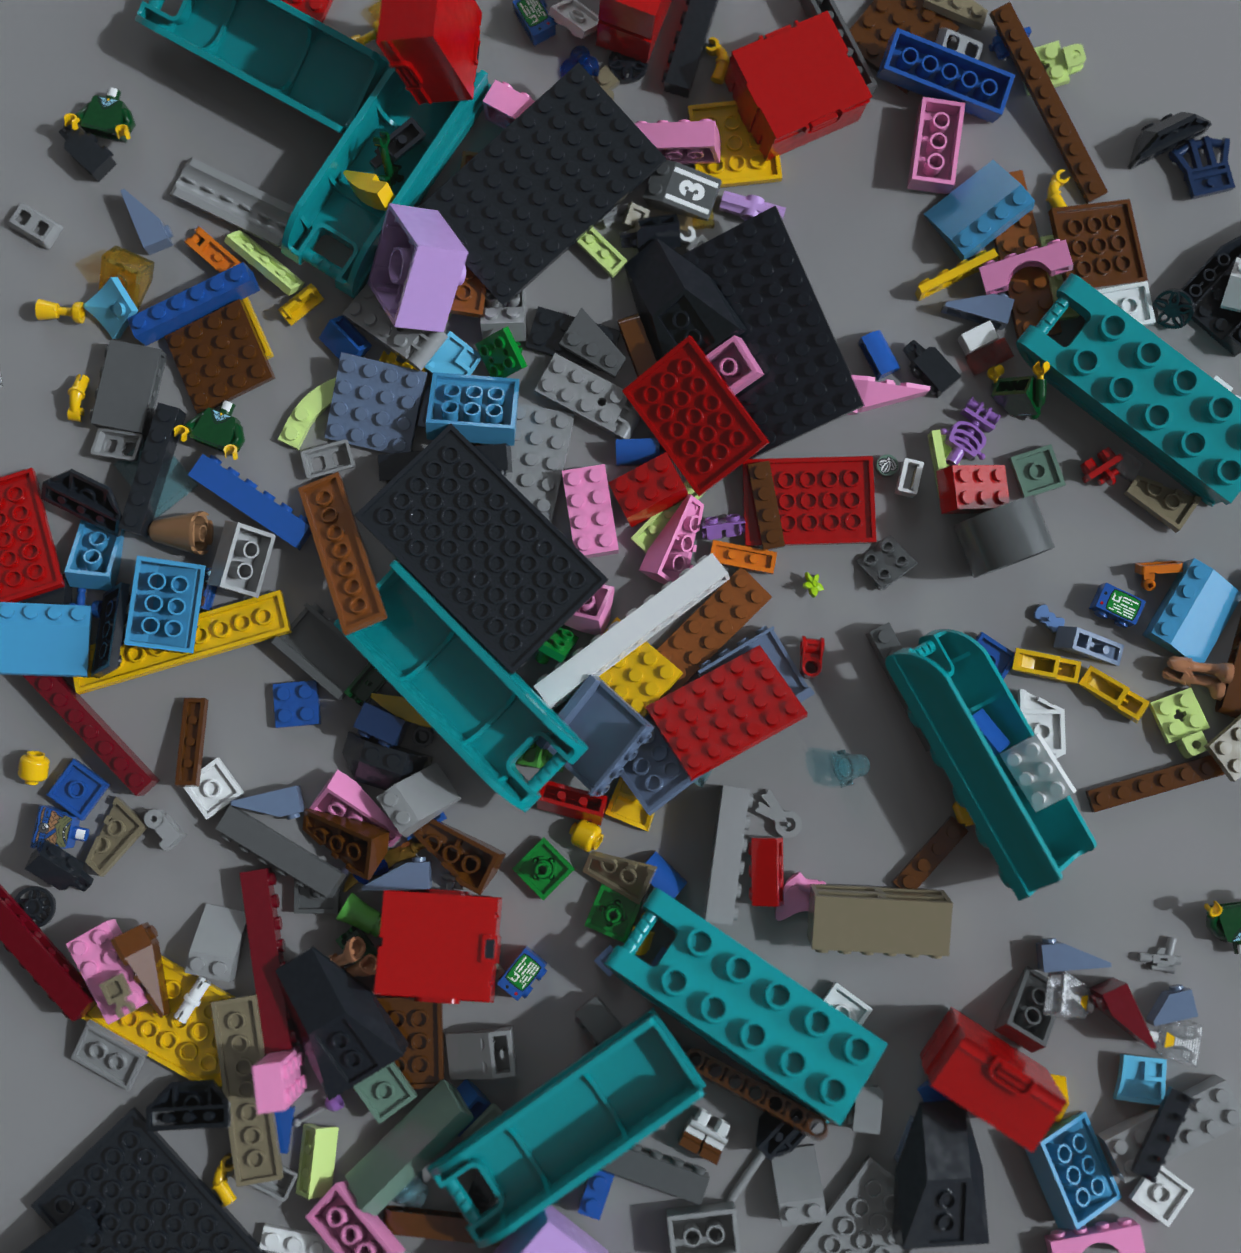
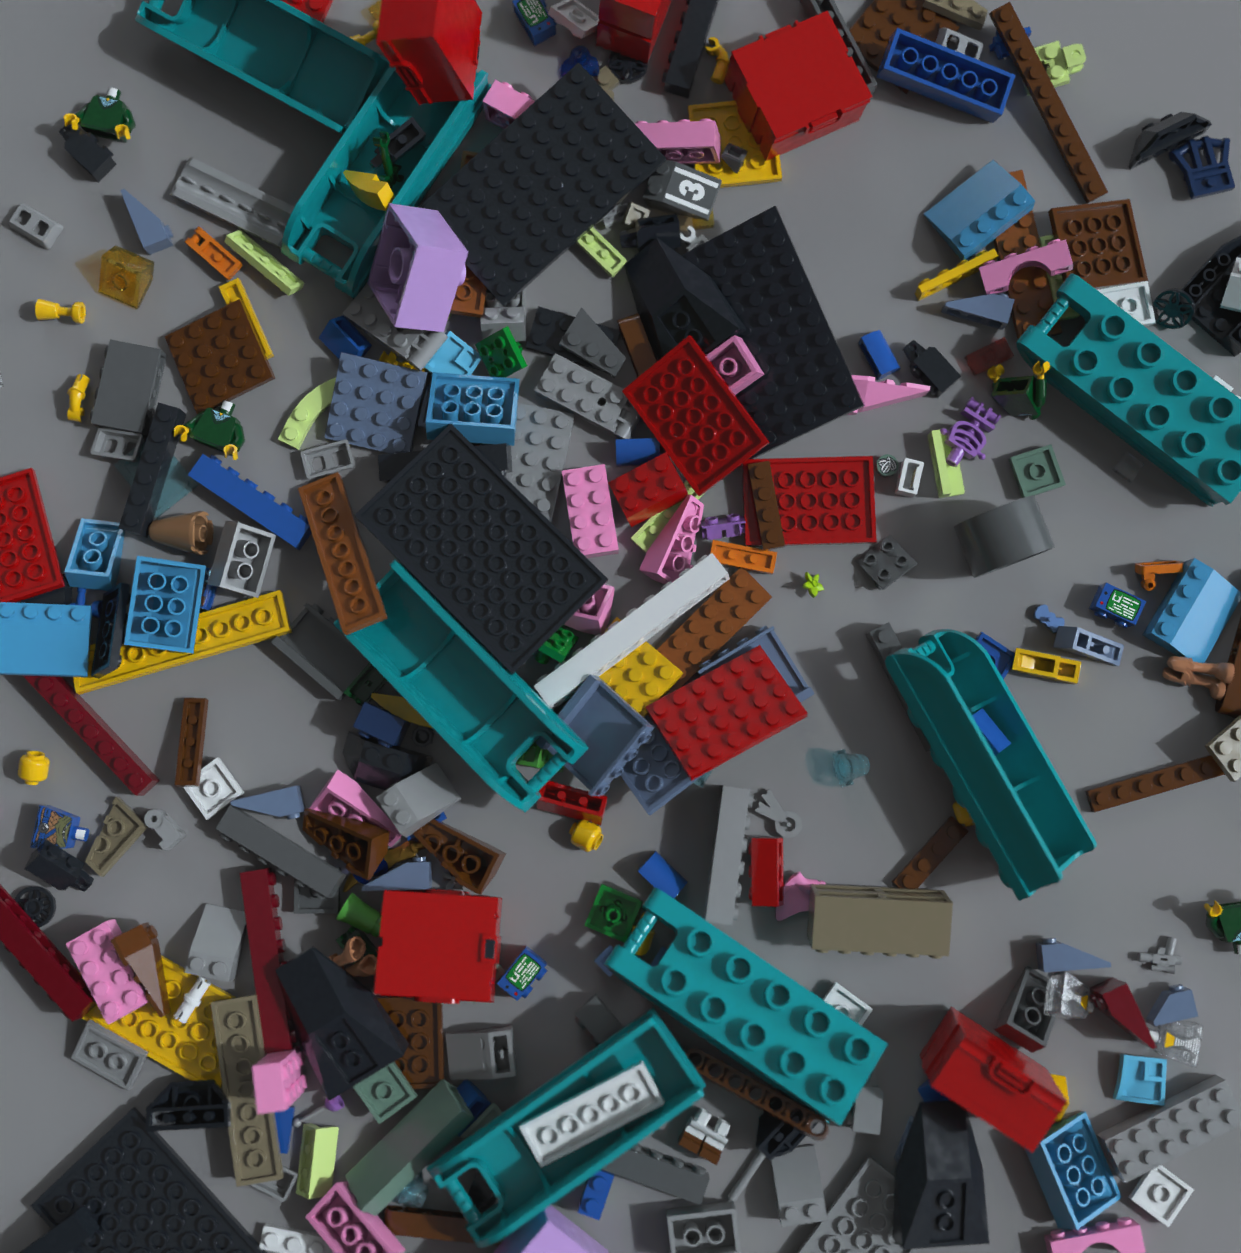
black wedge [41,469,122,537] -> none
blue plate [46,759,111,821] -> none
medium azure plate [83,277,139,339] -> none
dark tan plate [99,973,136,1018] -> none
blue brick [127,262,260,346] -> none
yellow piece [211,1153,237,1207] -> none
blue plate [273,680,321,728] -> none
yellow hinge [278,283,325,326] -> none
green plate [512,837,575,901] -> none
dark tan wing [582,851,657,905] -> none
yellow plate [605,776,655,832] -> none
lavender piece [719,191,786,221] -> none
red piece [799,636,825,679] -> none
bright pink brick [907,97,965,195] -> none
brick [936,465,1010,514] -> none
white piece [957,320,999,356] -> none
white plate [1000,732,1076,812] -> none
white wing [1018,689,1066,758] -> none
yellow piece [1046,169,1070,208] -> none
yellow slope [1079,665,1150,724] -> none
red hips [1080,446,1124,486] -> none
dark tan wing [1123,475,1202,533] -> none
black hinge [1130,1086,1195,1184] -> none
yellowish green plate [1149,688,1210,759] -> none
none -> white plate [519,1060,664,1167]
none -> dark grey slope [721,143,748,174]

